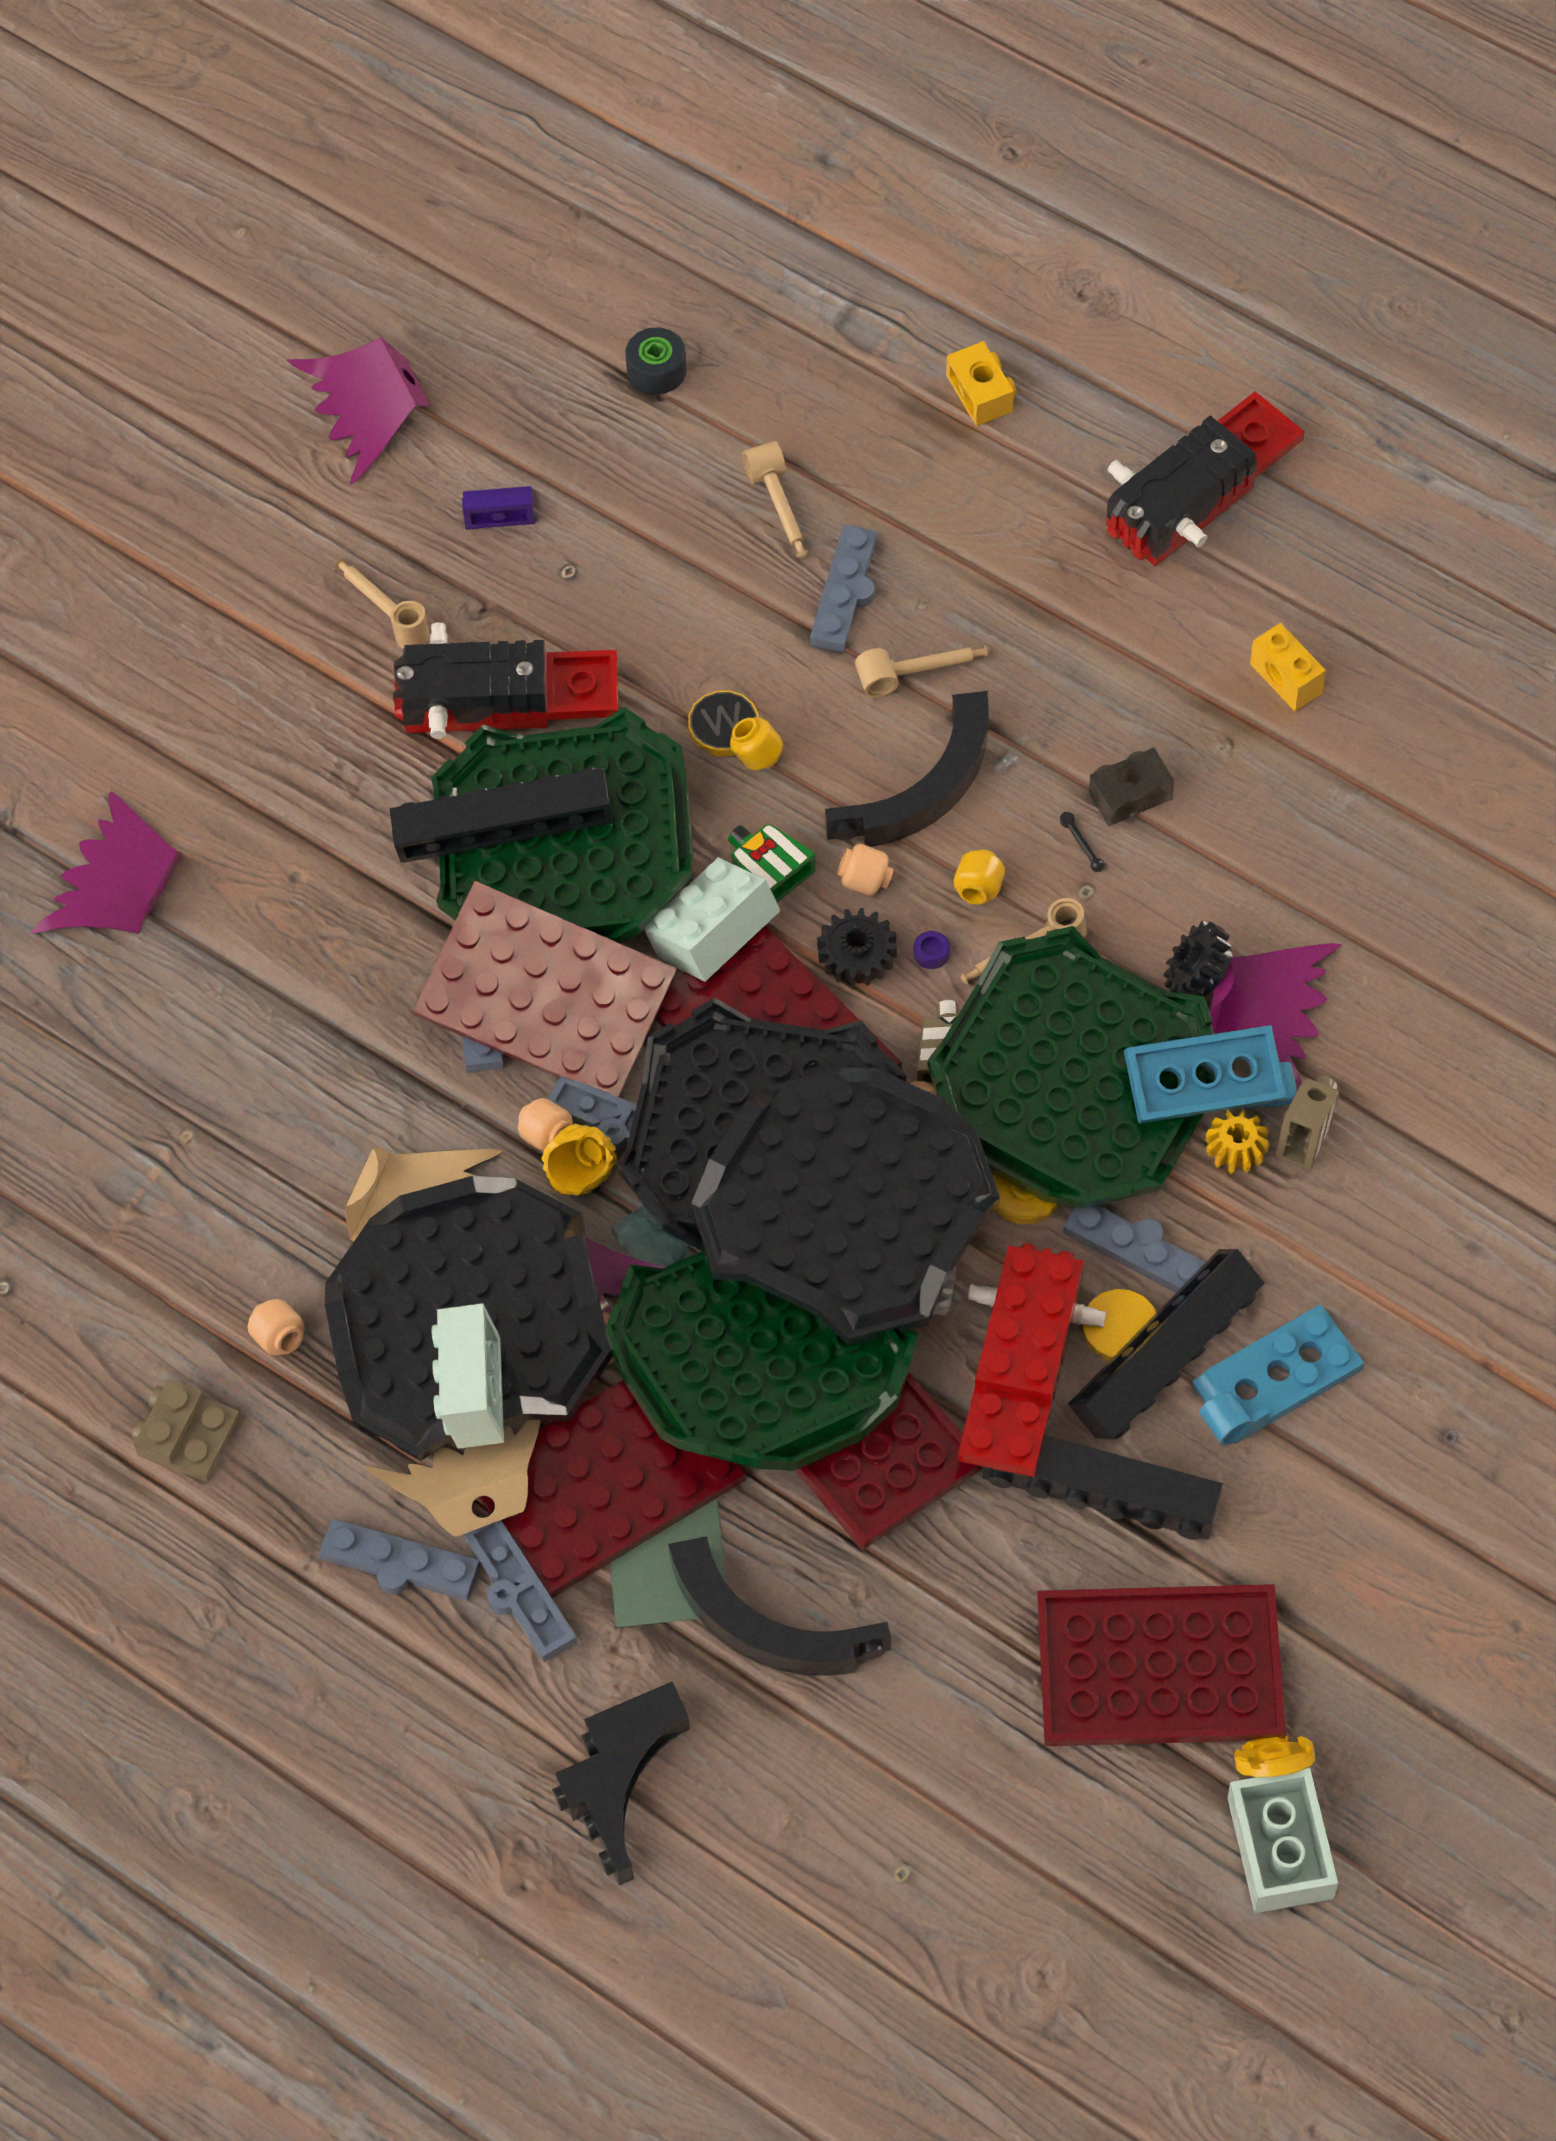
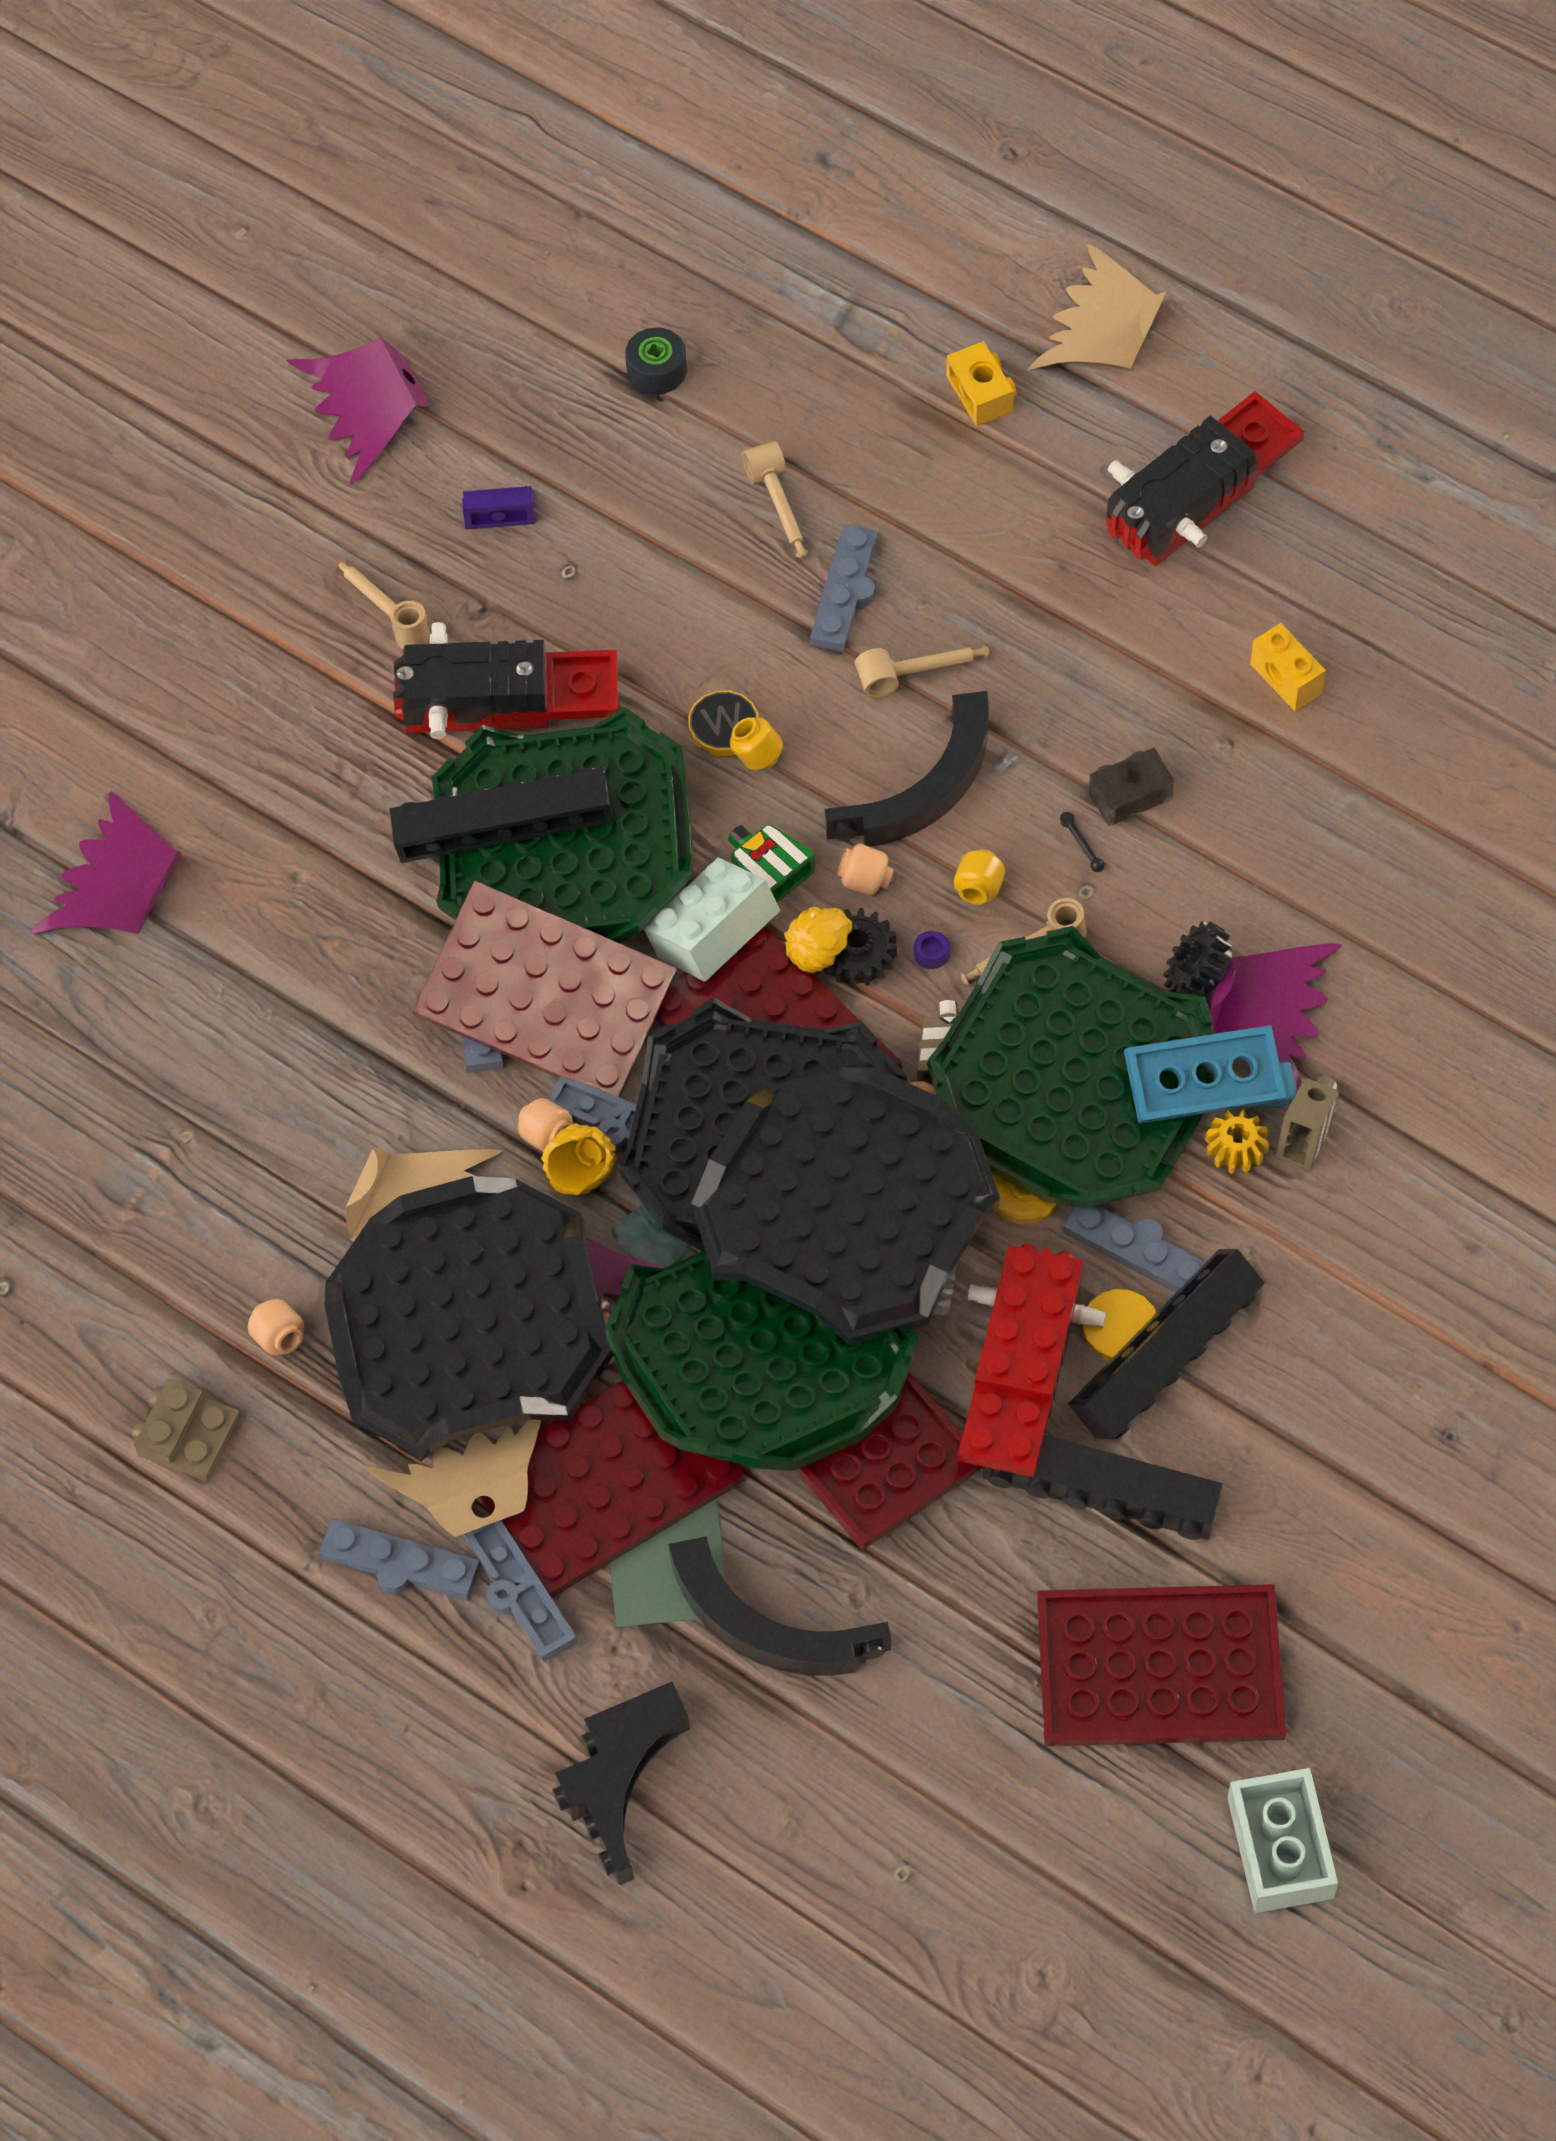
light aqua brick [432,1303,504,1449] -> none
dark azure hinge [1192,1304,1364,1446] -> none
yellow tile [1234,1736,1316,1777] -> none
none -> yellow hair [784,907,852,973]
none -> tan piece [1028,244,1166,370]

